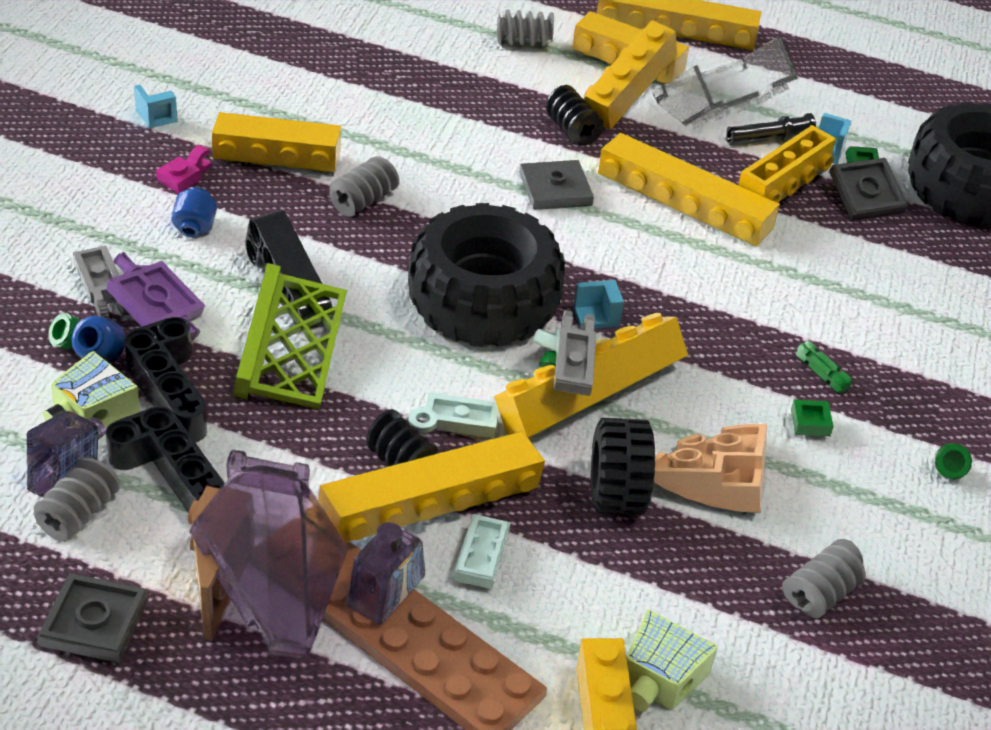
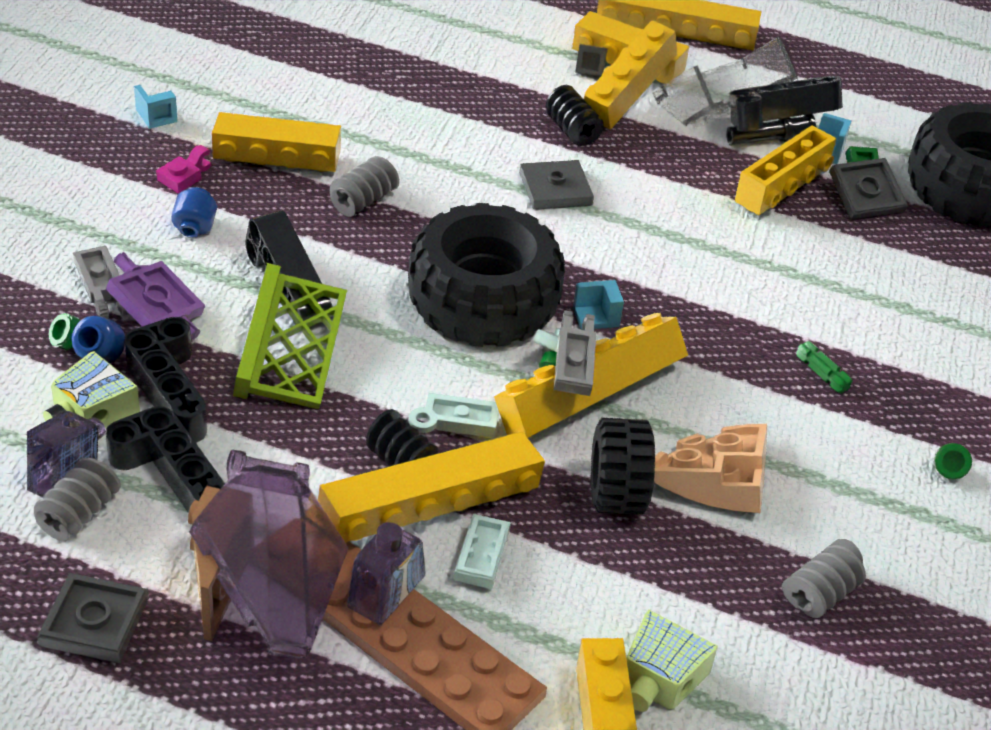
light grey piece [497,9,554,47] -> none
yellow brick [598,133,780,247] -> none
green plate [791,399,834,437] -> none
none -> dark grey tile [575,44,608,77]
none -> black beam [729,76,843,131]

